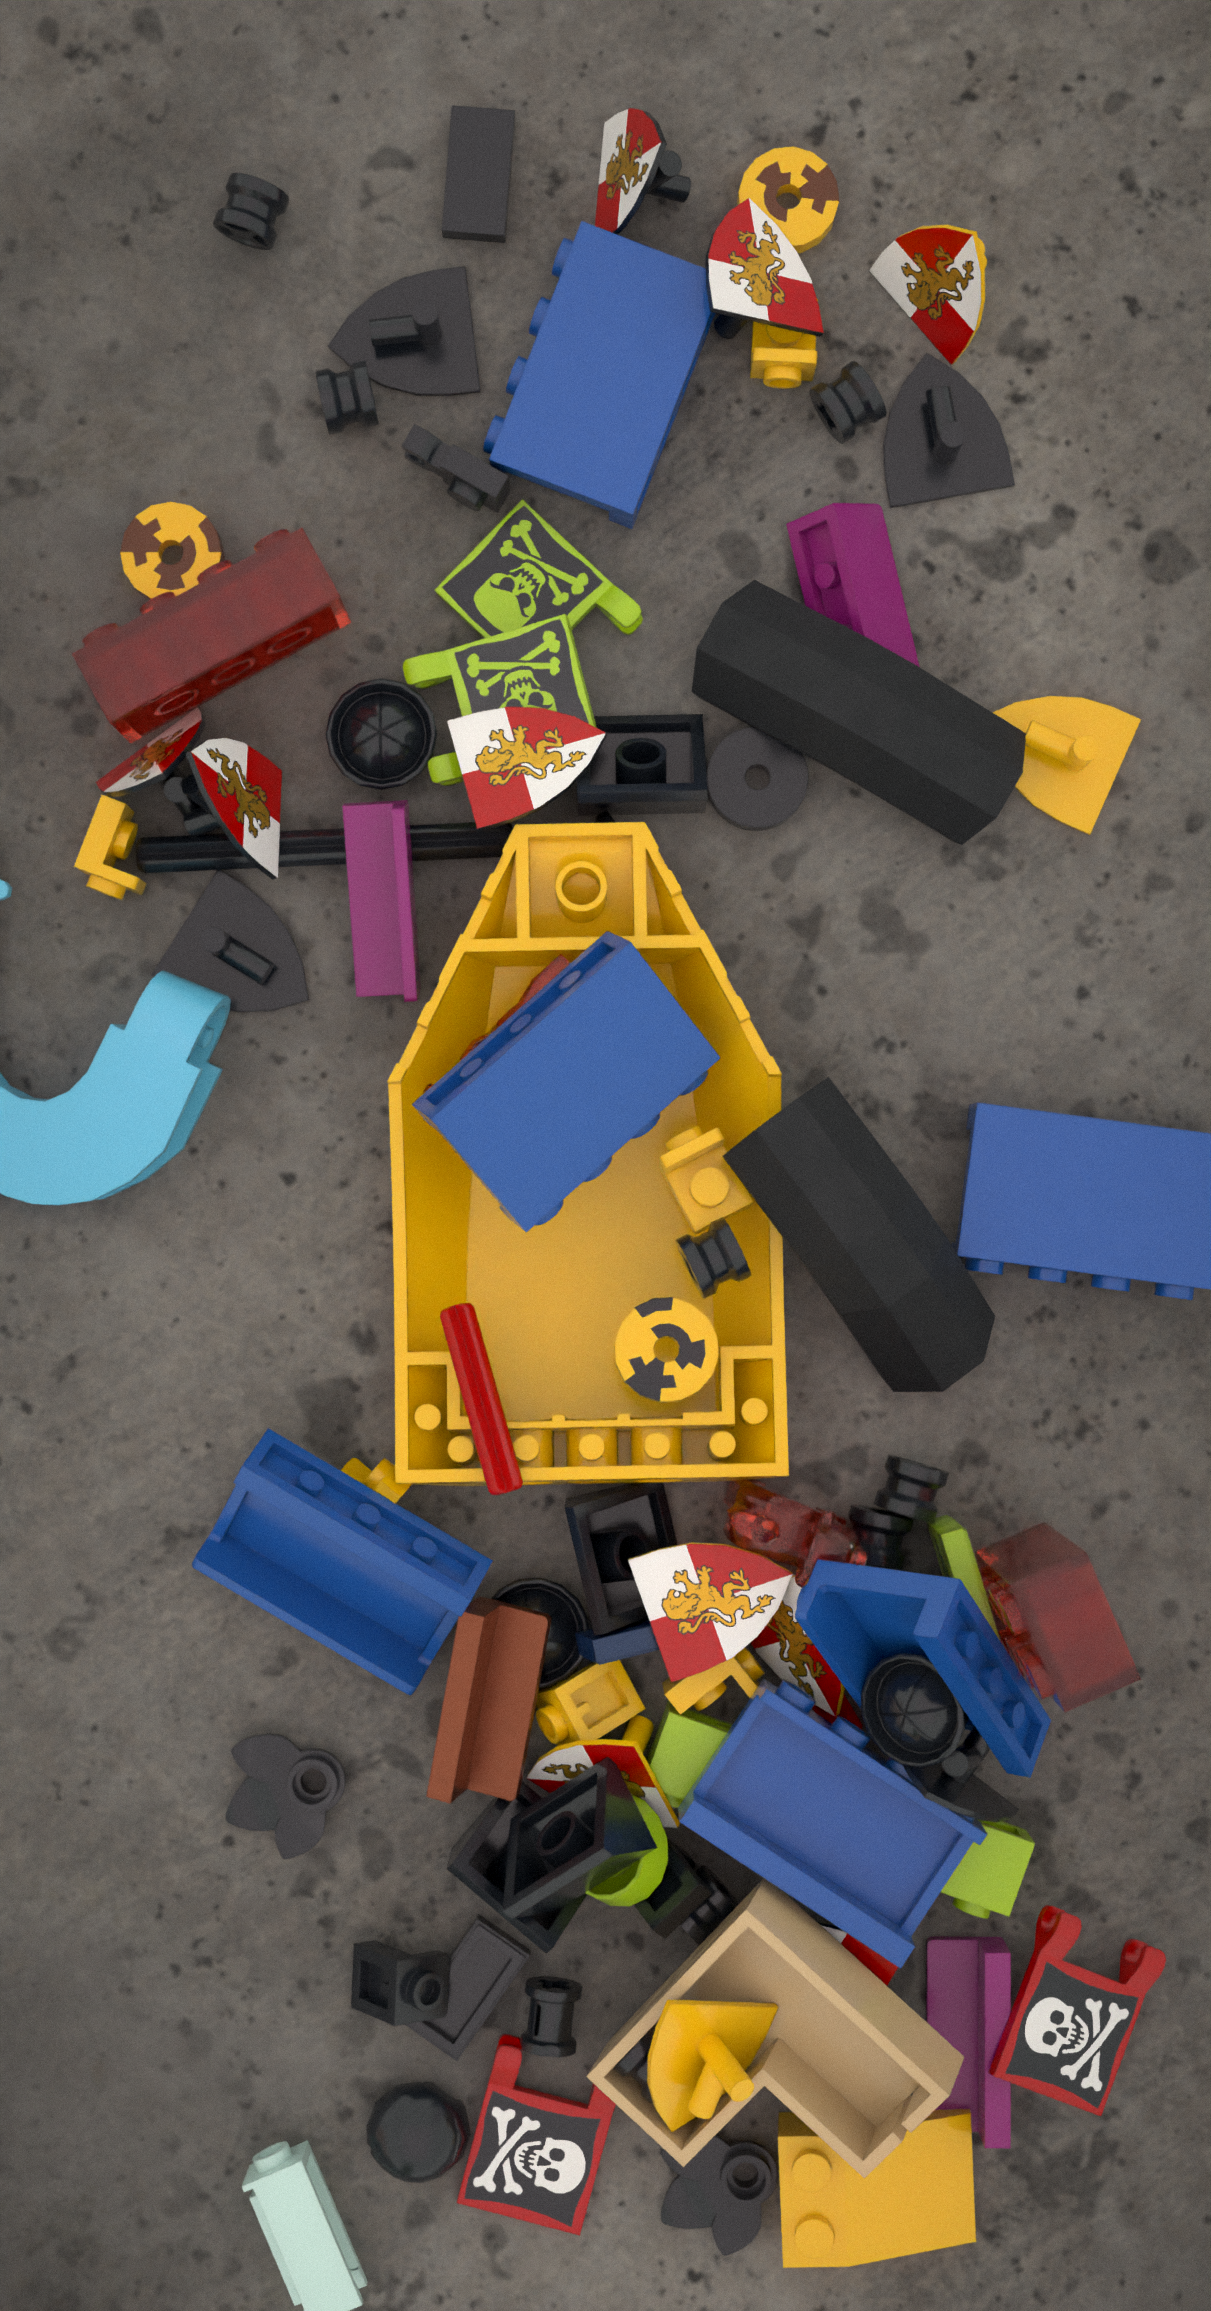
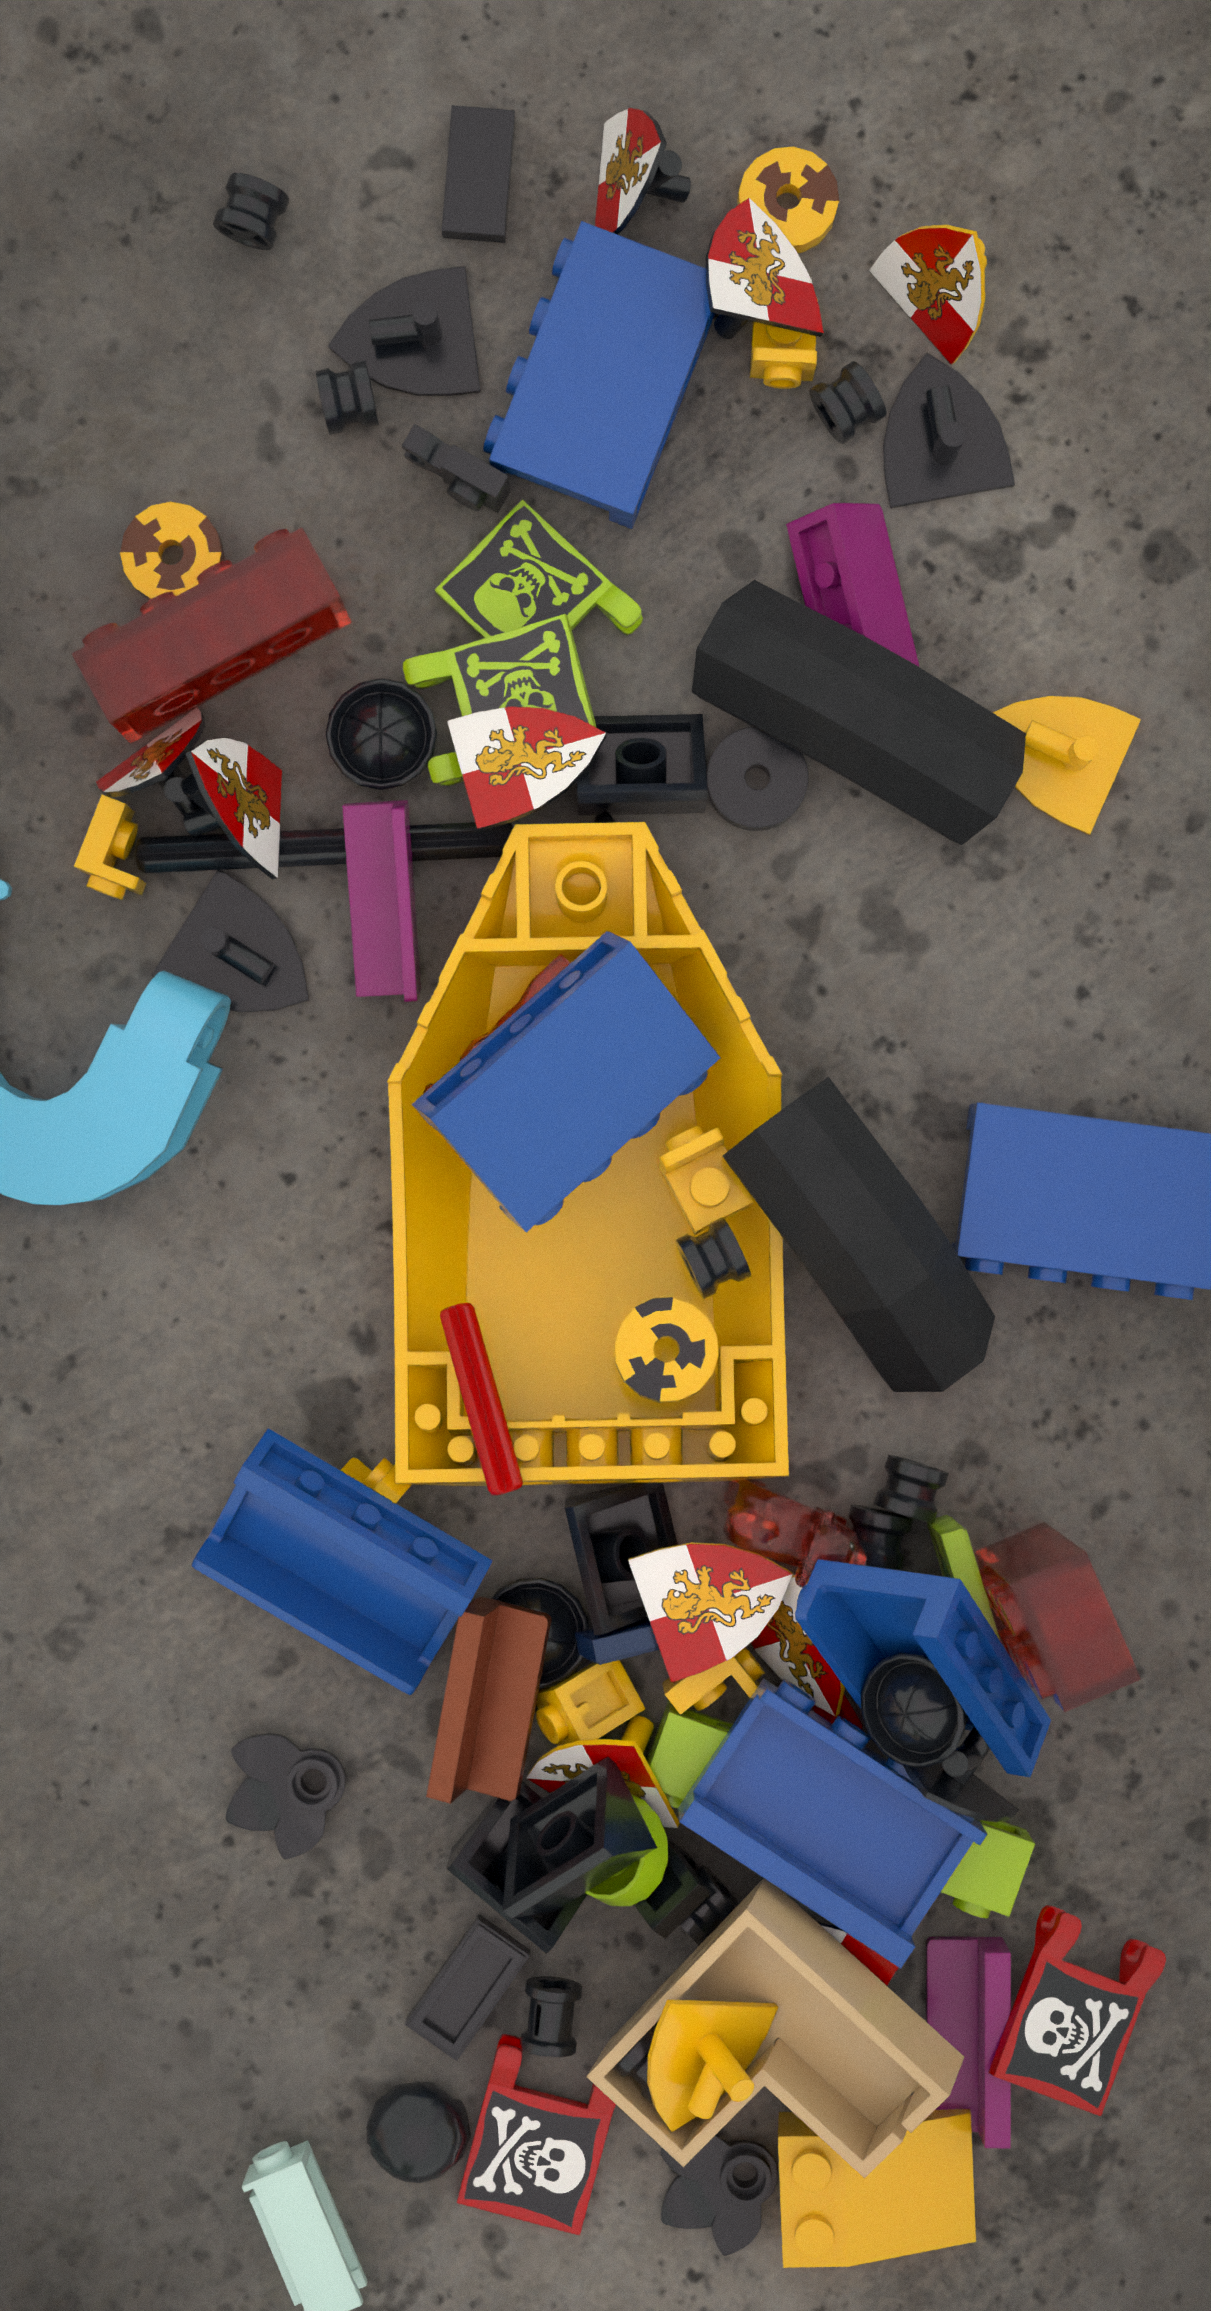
black bracket [351,1940,450,2026] -> none

